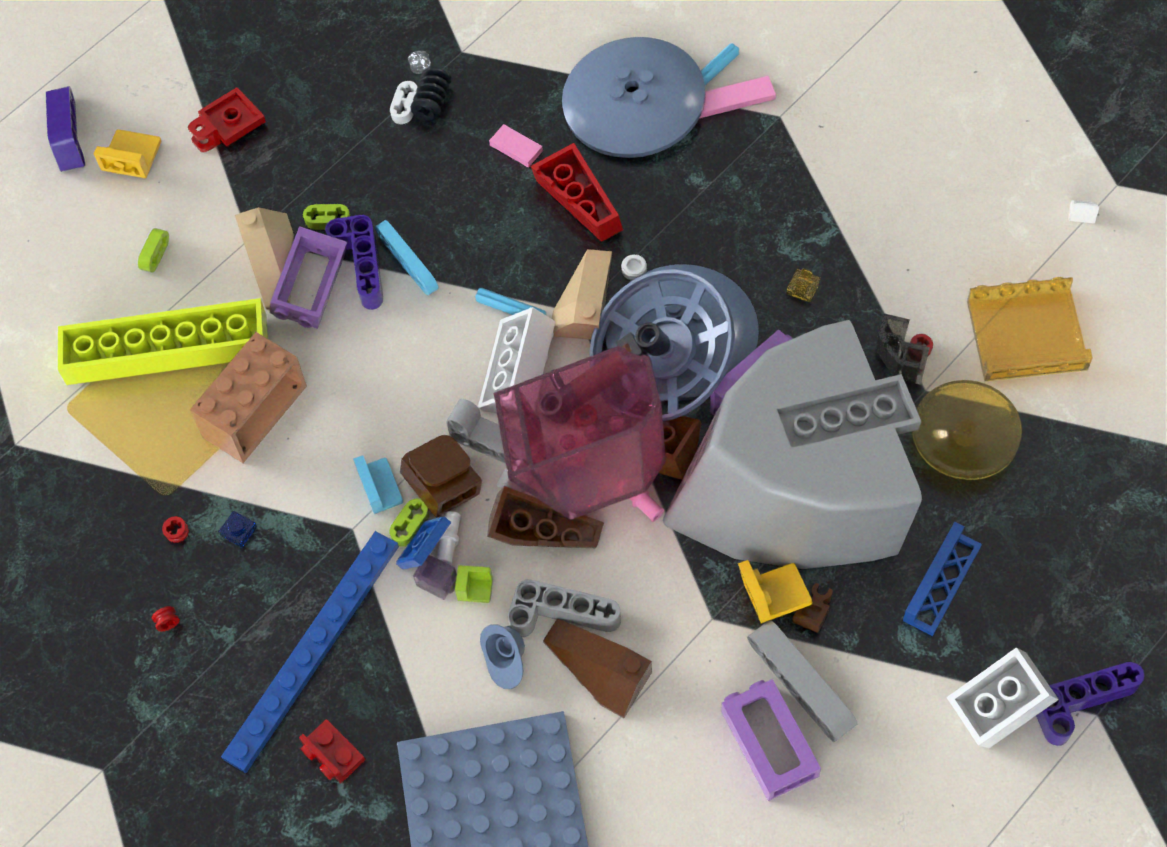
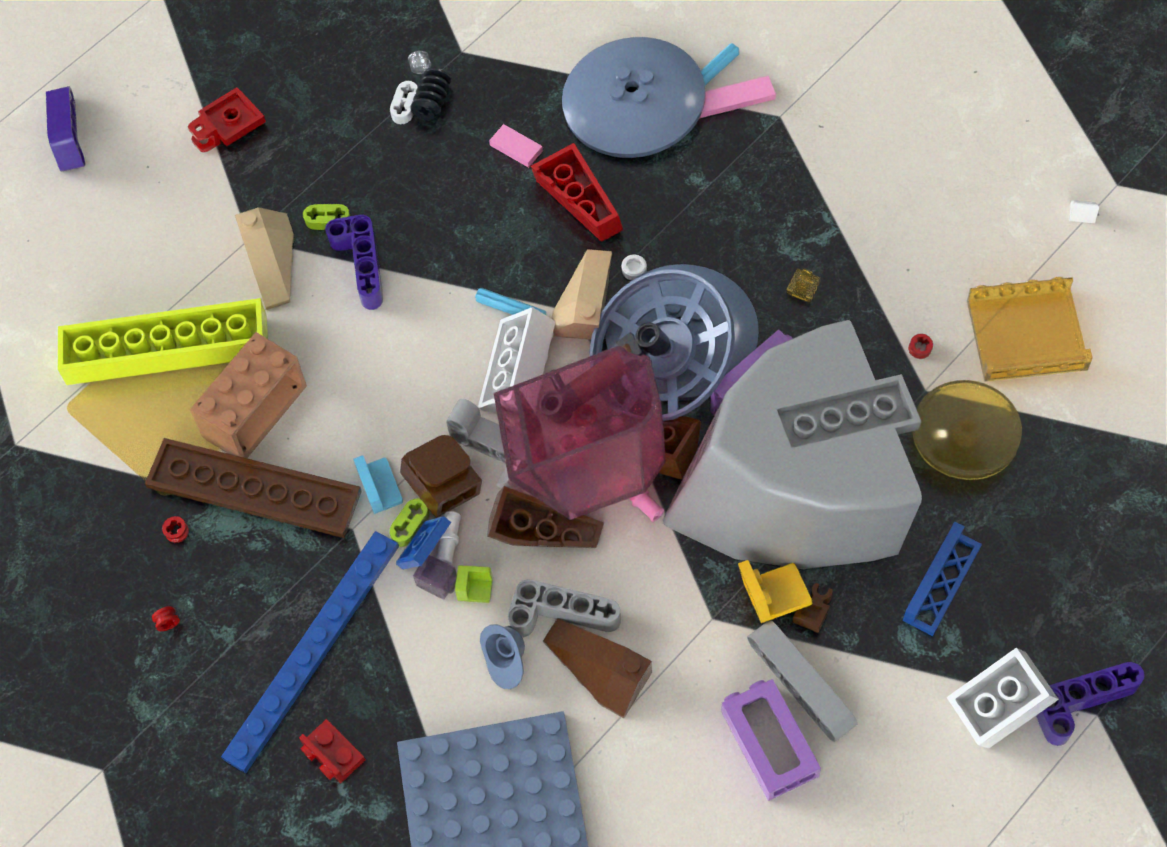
yellow bracket [93,129,161,178] -> none
lime beam [138,228,169,272] -> none
clear blue plate [218,511,257,548] -> none
medium lavender piece [270,226,347,329] -> none
medium azure beam [375,220,439,296] -> none
clear smoke brick [875,313,930,385] -> none
none -> reddish brown plate [145,438,362,538]

